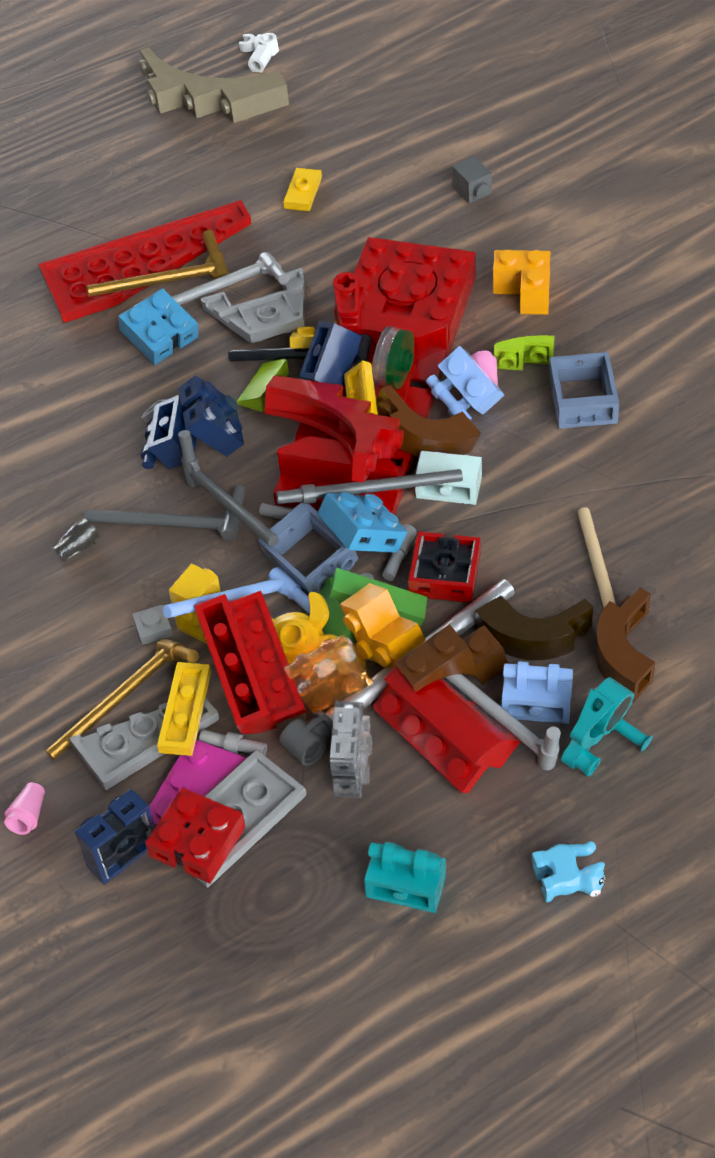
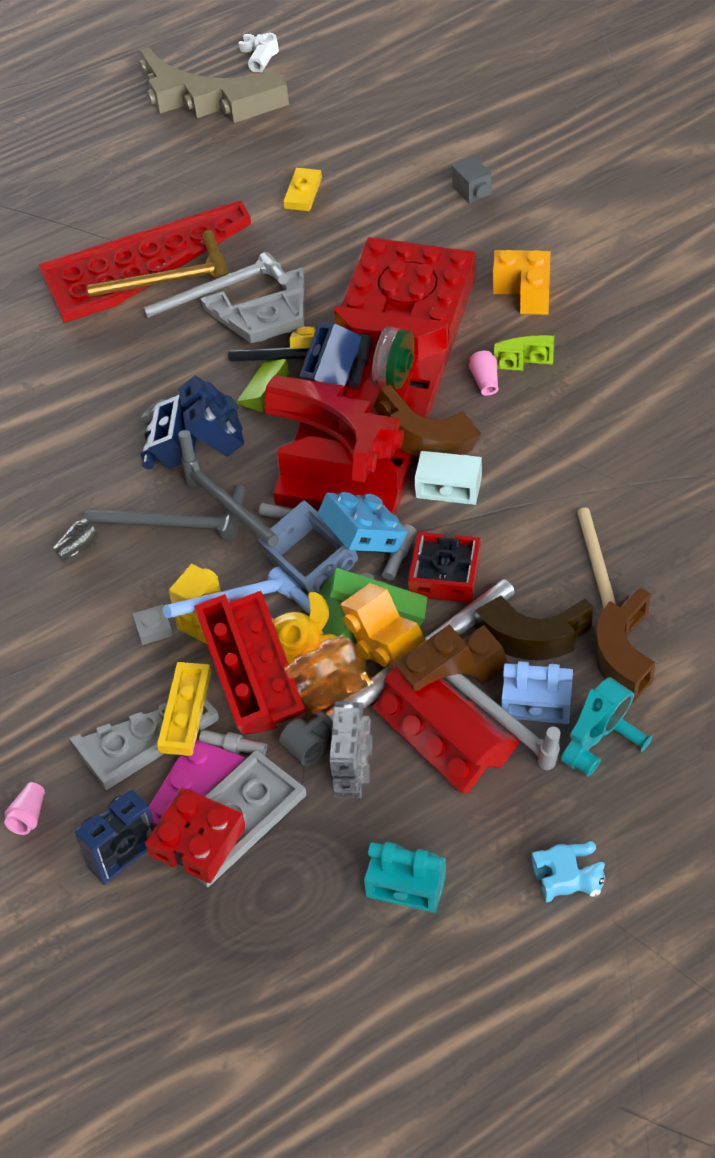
pearl gold bar [45,639,199,760] -> none
dark azure piece [118,288,199,366] -> none
dark grey bar [276,469,463,504] -> none
red piece [333,272,361,331] -> none
yellow plate [344,361,378,415] -> none
light blue brick [426,346,505,420] -> none
sand blue window [549,352,619,429] -> none

